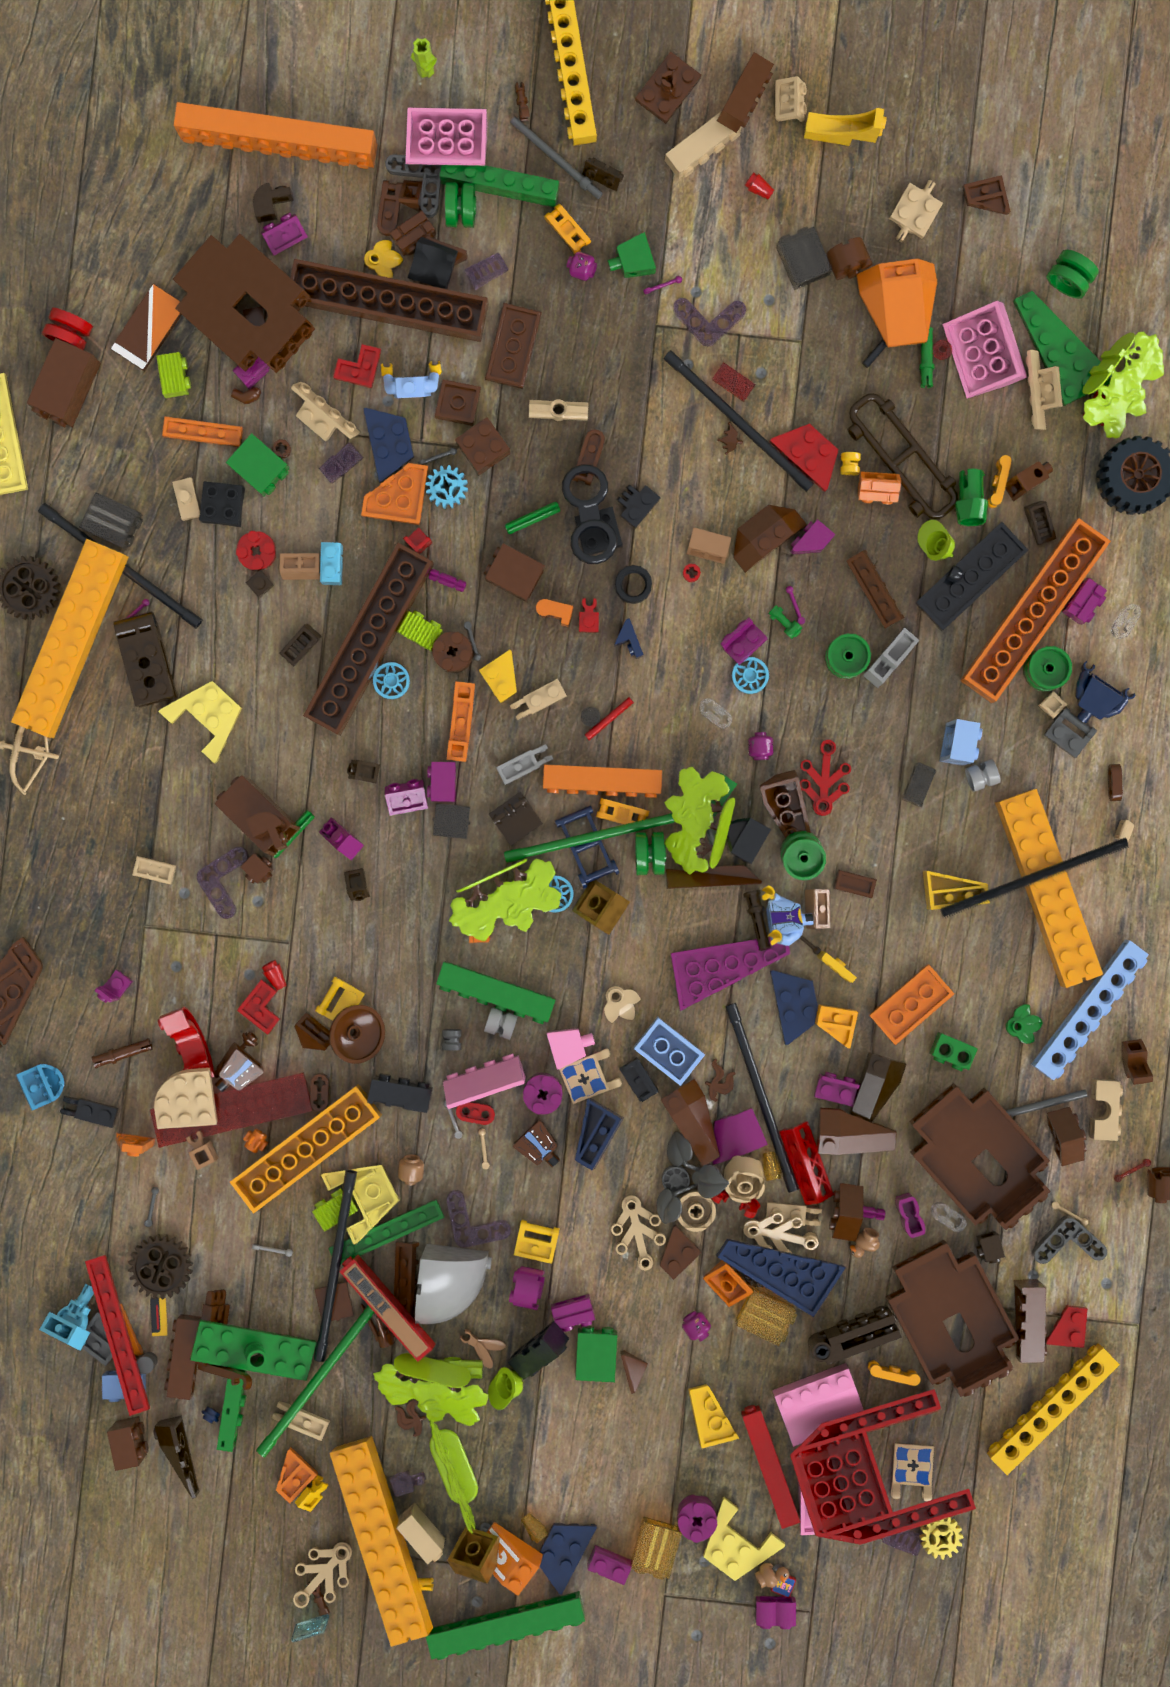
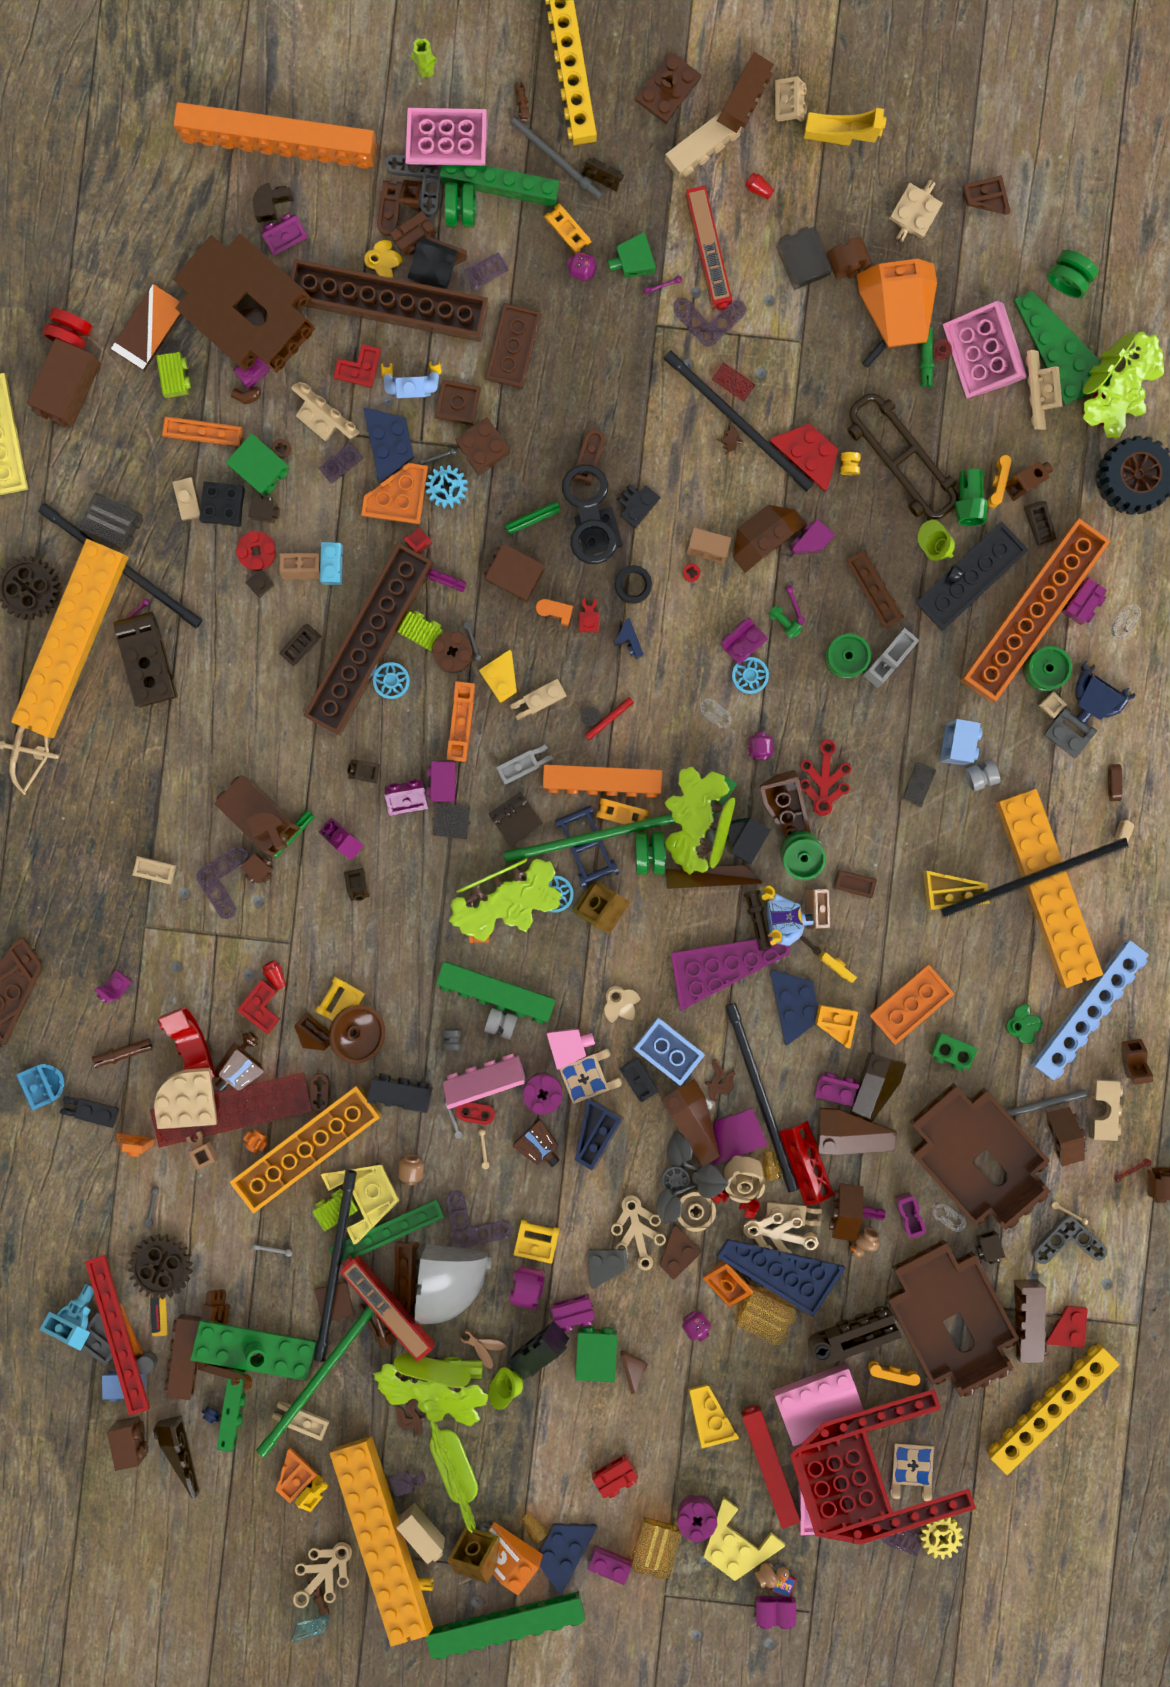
light yellow wing [158,681,242,764] -> none
tan piece [529,399,588,421] -> none
orange brick [858,472,901,505] -> none
none -> dark brown brick [248,496,280,524]
none -> dark grey wing [587,1249,628,1289]
none -> red brick [592,1454,638,1499]
none -> brick [685,185,732,311]

